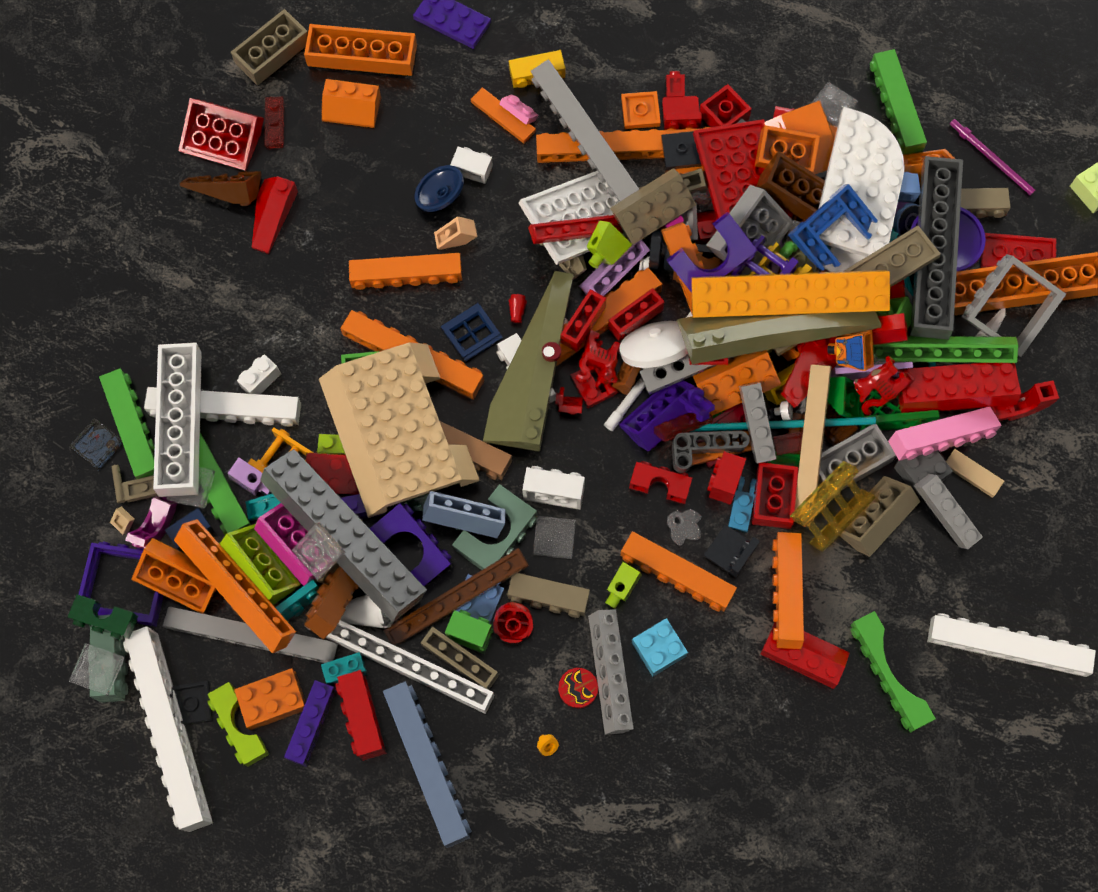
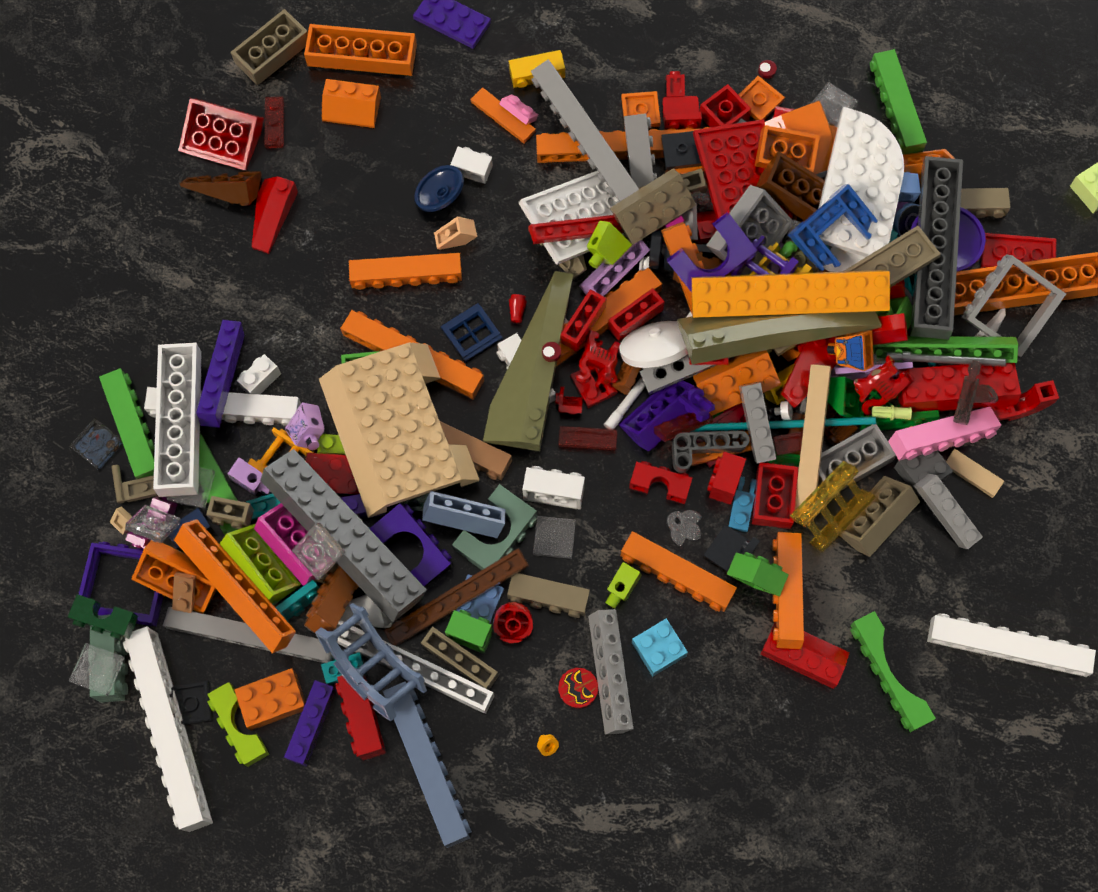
magenta bar [950,119,1036,196] -> none
none -> clear plate [125,505,181,543]
none -> medium nougat plate [172,572,196,613]
none -> dark purple brick [196,320,245,427]
none -> dark tan brick [206,496,254,529]
none -> lavender torso [285,402,324,450]
none -> sand blue fence [315,603,427,721]
none -> clear red plate [559,426,617,450]
none -> light grey brick [624,114,657,188]
none -> bright green piece [727,552,789,597]
none -> orange plate [738,76,785,120]
none -> dark red tile [758,60,777,79]
none -> yellowish green axle [872,405,912,420]
none -> flat silver bar [887,351,1006,366]
none -> clear smoke piece [953,360,998,425]

